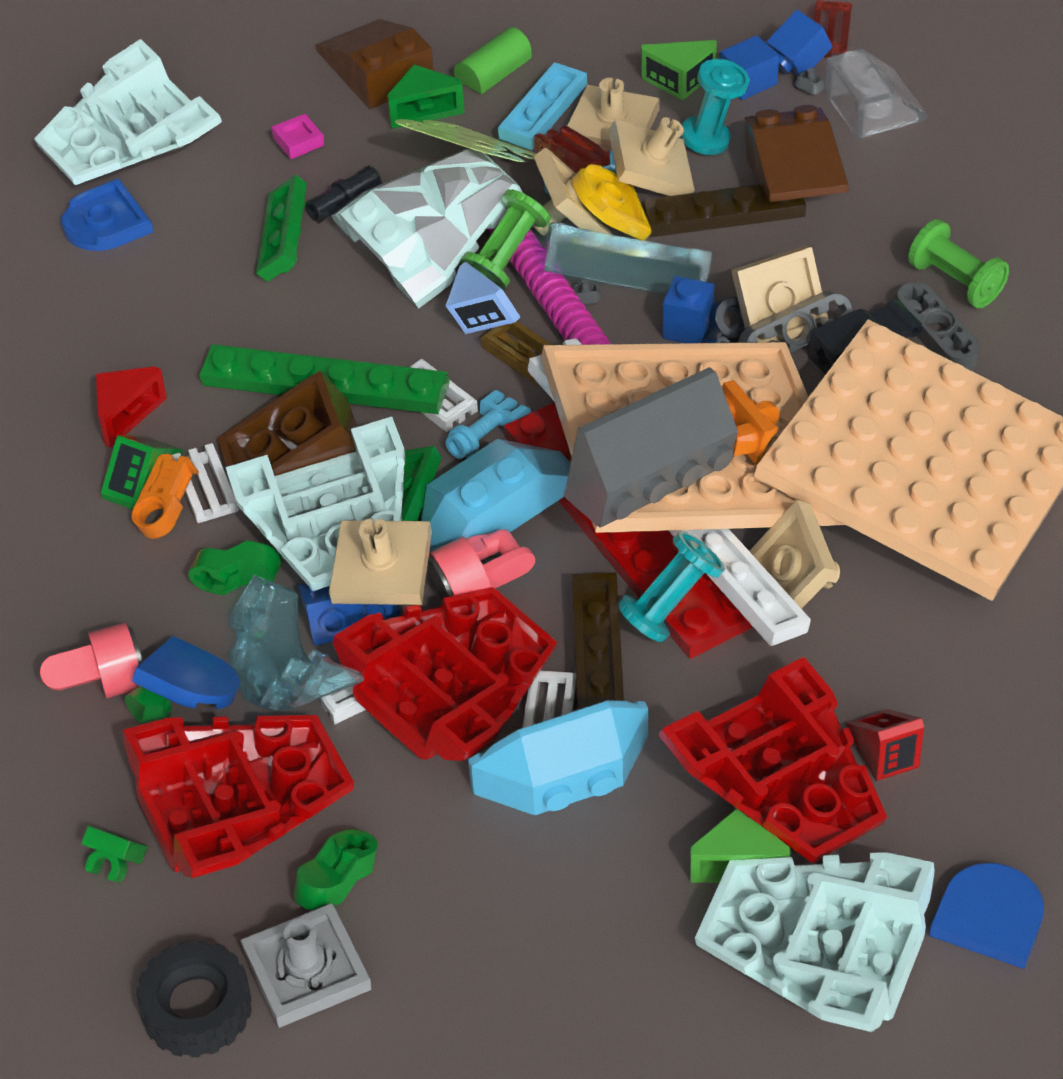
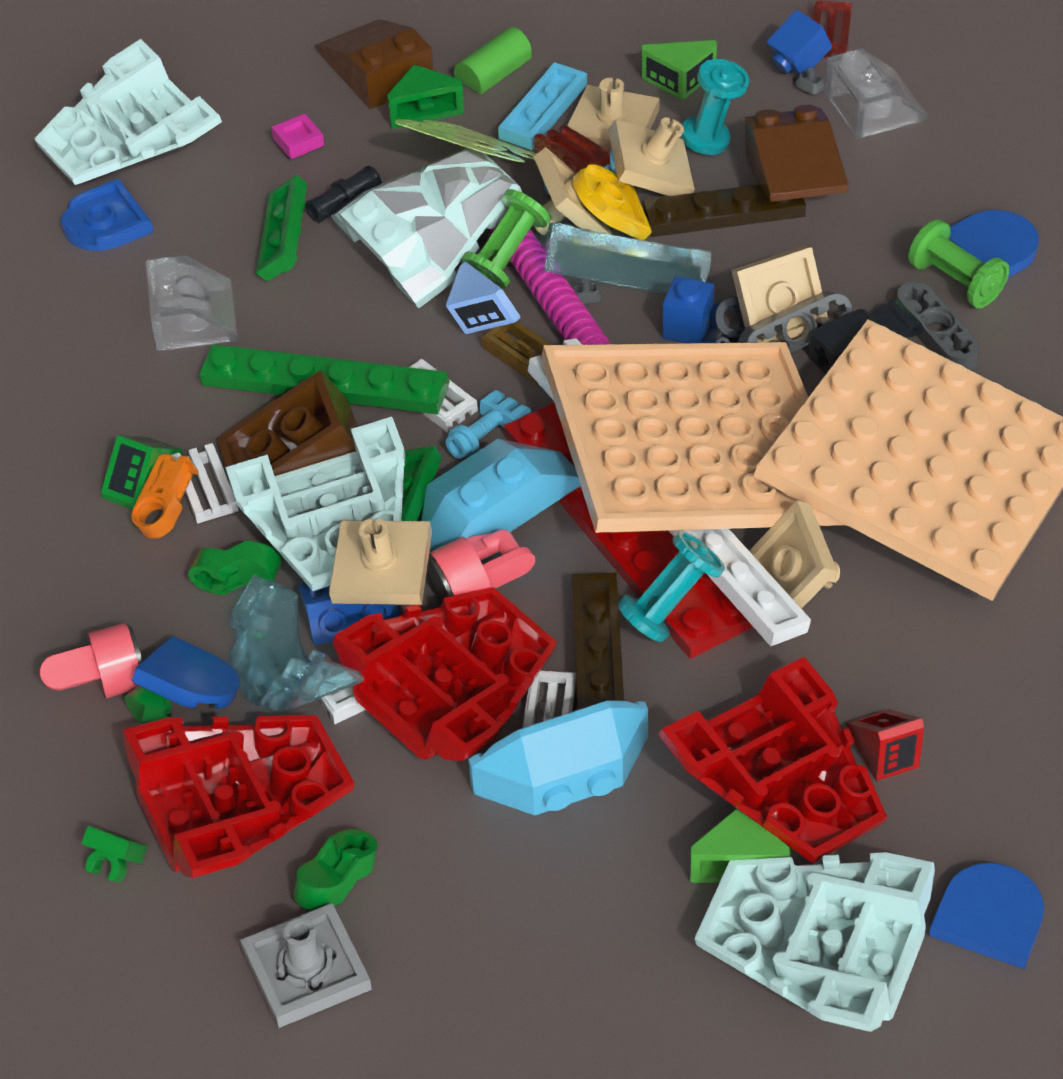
red slope [96,366,167,448] -> none
black tyre [136,941,252,1058] -> none
dark grey slope [564,367,738,528] -> none
blue brick [720,35,779,101] -> none
orange hips [722,380,780,465] -> none
none -> clear slope [145,255,238,351]
none -> blue tile [949,210,1039,278]

